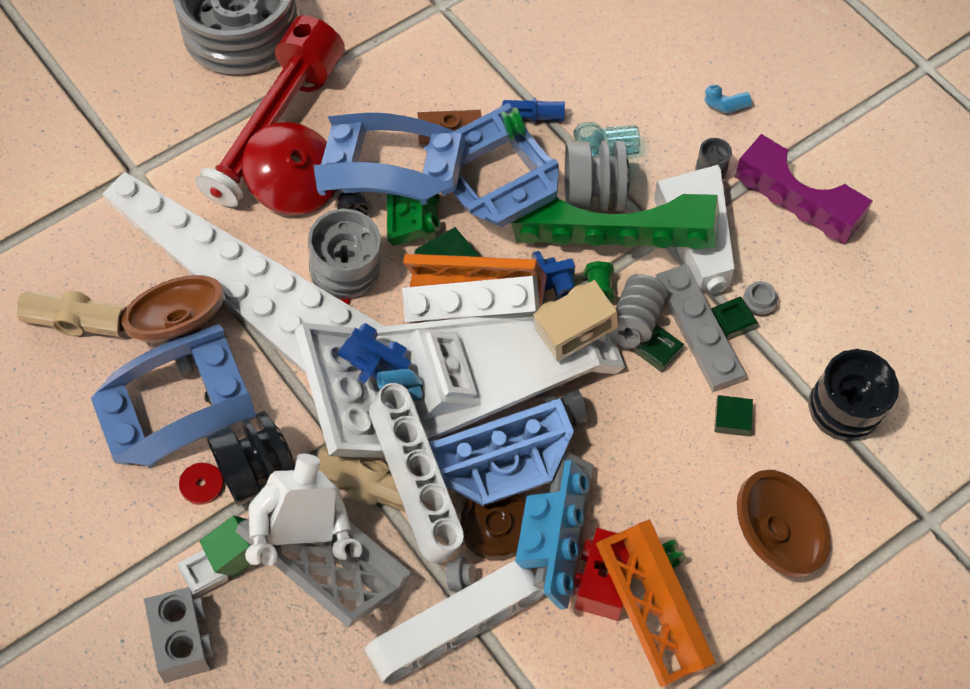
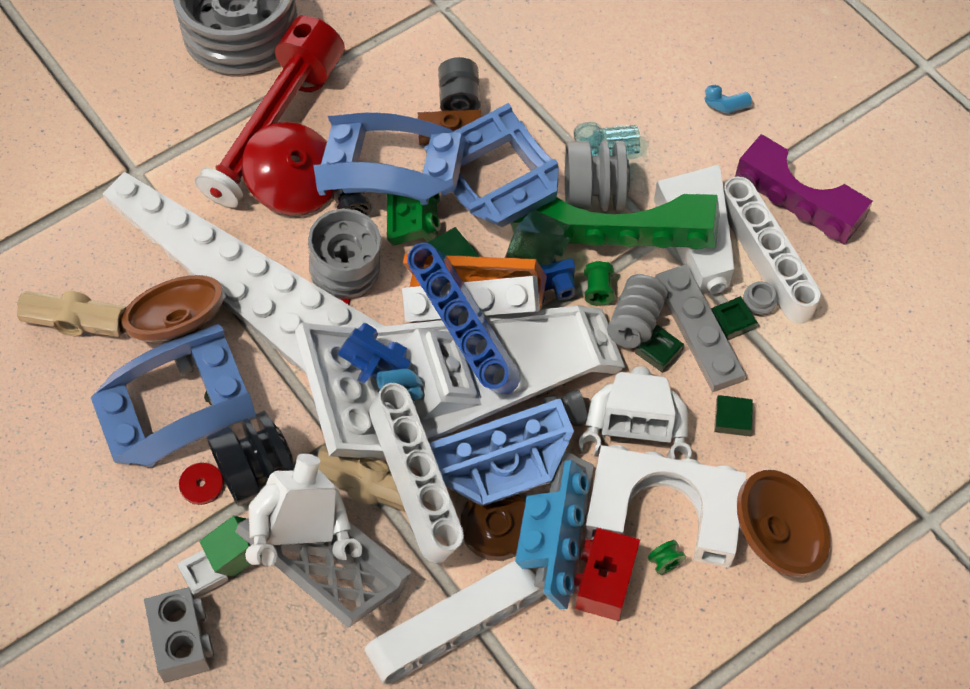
light grey plate [446,556,476,592] -> none
green bush [501,107,526,141] -> none
blue axle [502,98,565,123] -> none
tan brick [533,280,618,362] -> none
orange fence [596,519,716,687] -> none
dark grey wheel [695,138,732,180] -> none
black wheel [808,349,899,442] -> none
none -> blue beam [407,243,520,395]
none -> dark grey wheel [438,57,481,111]
none -> clear green slope [505,209,570,265]
none -> white torso [579,366,692,459]
none -> white arch [584,445,746,568]
none -> white beam [724,176,821,324]

